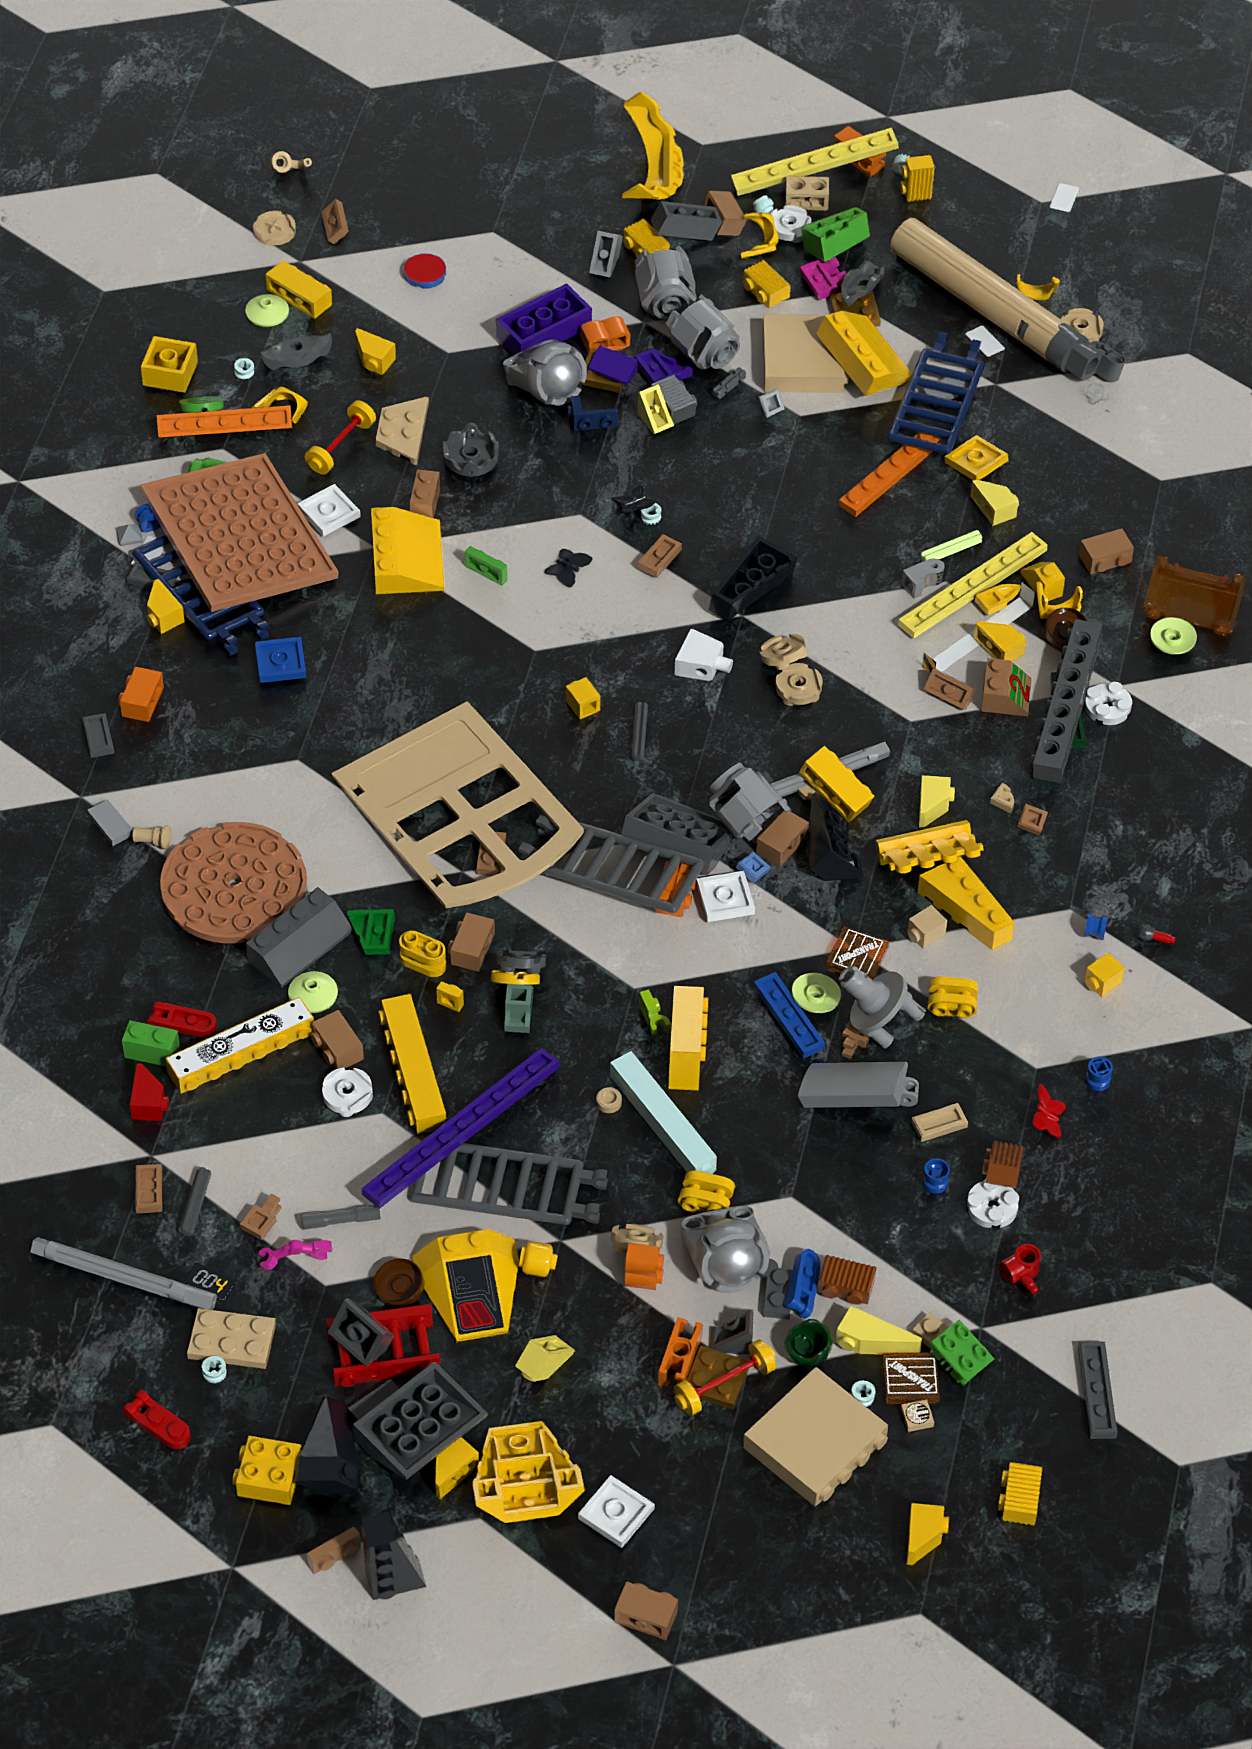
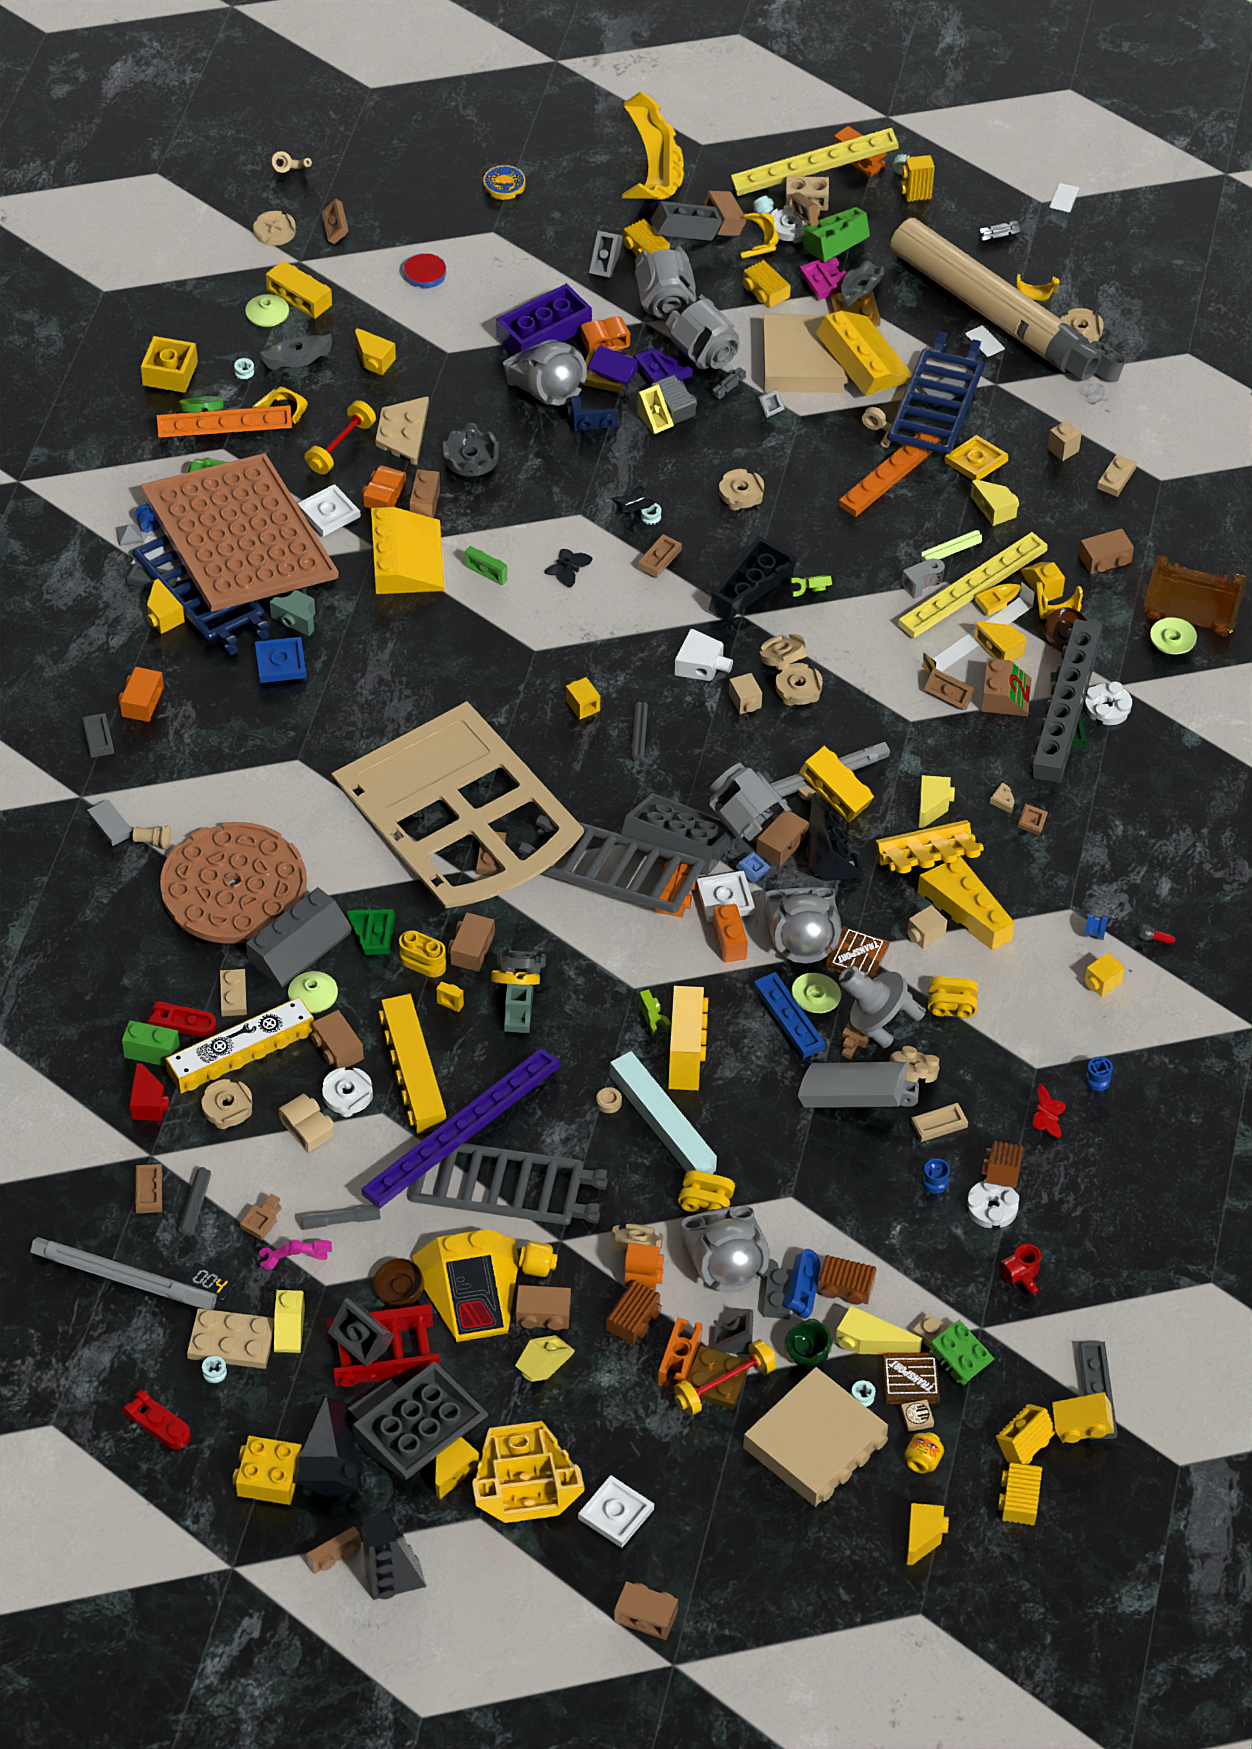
none -> tan plate [201,1079,253,1129]
none -> tan plate [220,969,247,1016]
none -> sand green brick [270,590,315,636]
none -> light yellow slope [274,1290,305,1353]
none -> tan brick [279,1094,334,1153]
none -> orange brick [361,466,406,508]
none -> tile [483,165,525,200]
none -> medium nougat brick [516,1285,571,1330]
none -> dark orange brick [606,1280,662,1344]
none -> orange brick [713,903,748,963]
none -> tan plate [719,469,764,510]
none -> tan brick [729,673,762,714]
none -> light grey piece [764,887,842,963]
none -> lime plate [790,575,832,597]
none -> medium nougat plate [791,192,820,226]
none -> tan plate [862,407,891,448]
none -> tan plate [889,1046,940,1083]
none -> yellow head [905,1432,944,1474]
none -> axle [979,220,1020,241]
none -> yellow brick [996,1404,1056,1464]
none -> tan brick [1048,420,1082,461]
none -> yellow brick [1053,1392,1114,1443]
none -> tan plate [1097,454,1137,497]

